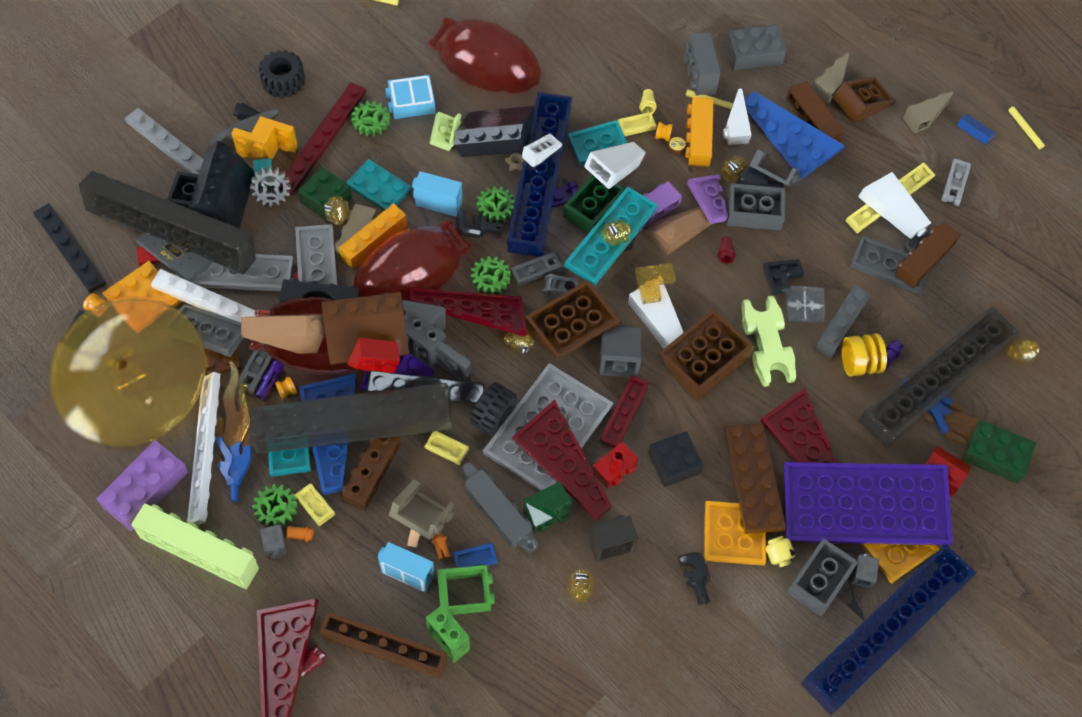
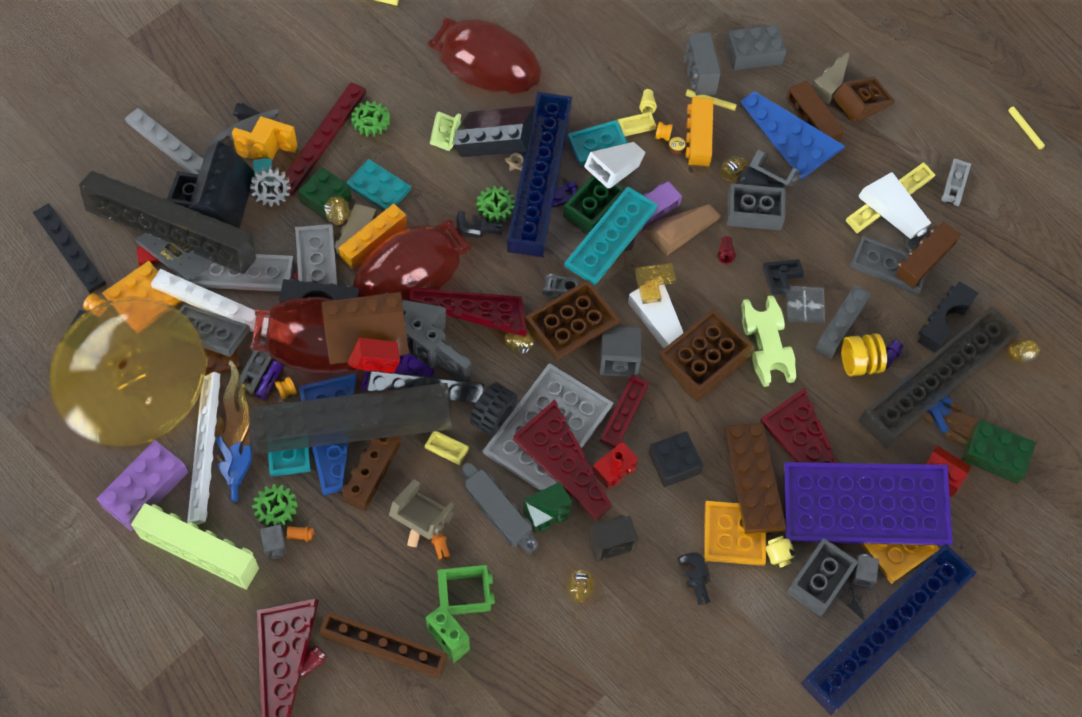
medium nougat wedge [241,314,325,354] -> none
black tyre [259,50,305,98] -> none
light yellow plate [295,483,335,526] -> none
medium azure brick [377,542,435,593] -> none
medium azure brick [385,75,436,119] -> none
medium azure brick [412,171,462,217] -> none
blue tile [453,542,498,568] -> none
bright green gear [470,256,511,294] -> none
dark grey plate [511,252,565,286] -> none
white slope [522,134,562,167] -> none
clear yellow head [602,219,631,246] -> none
medium lavender wing [687,174,728,224] -> none
white slope [723,89,751,145] -> none
dark tan slope [903,91,953,133] -> none
blue slope [957,114,996,145] -> none
none -> black arch [917,281,978,354]

